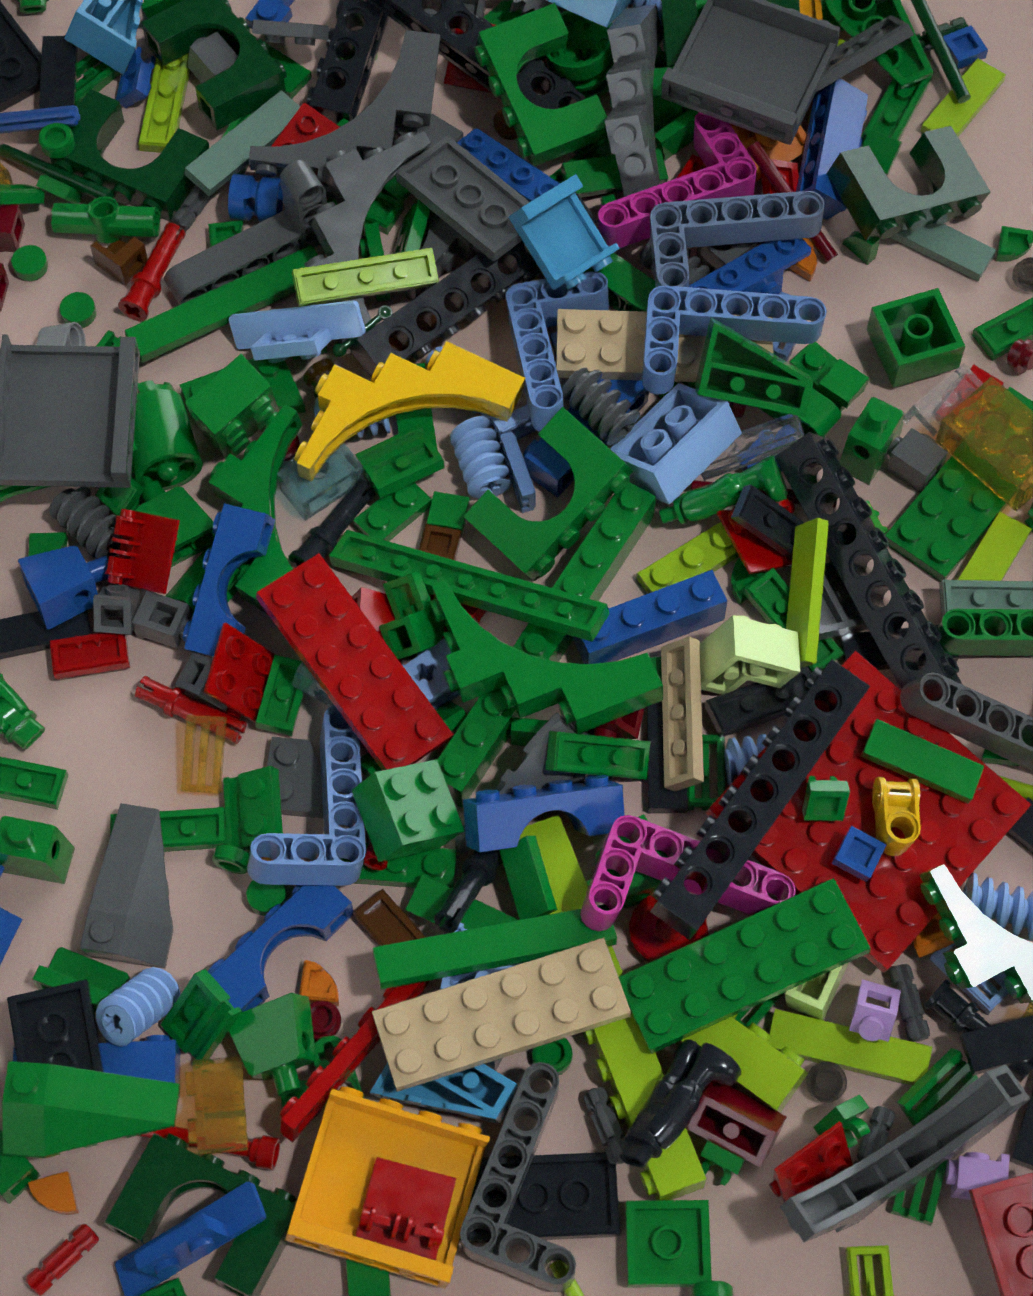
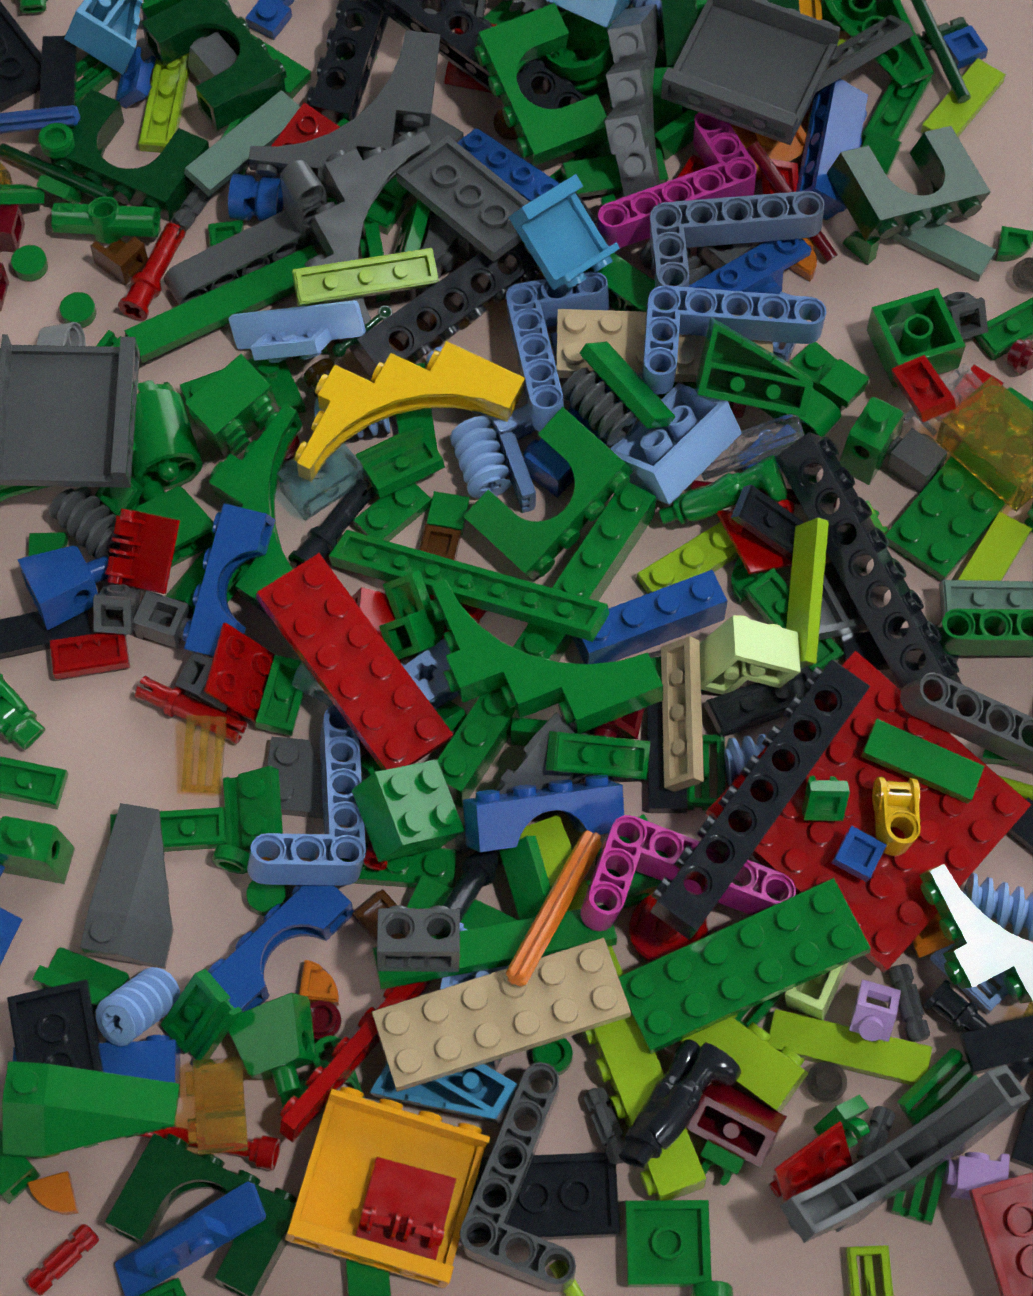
dark grey wing [252,20,329,46] -> none
none -> dark grey brick [377,905,460,972]
none -> orange axle [506,830,602,987]
none -> green tile [579,341,676,429]
none -> red plate [891,355,956,422]
none -> dark grey brick [943,292,988,340]

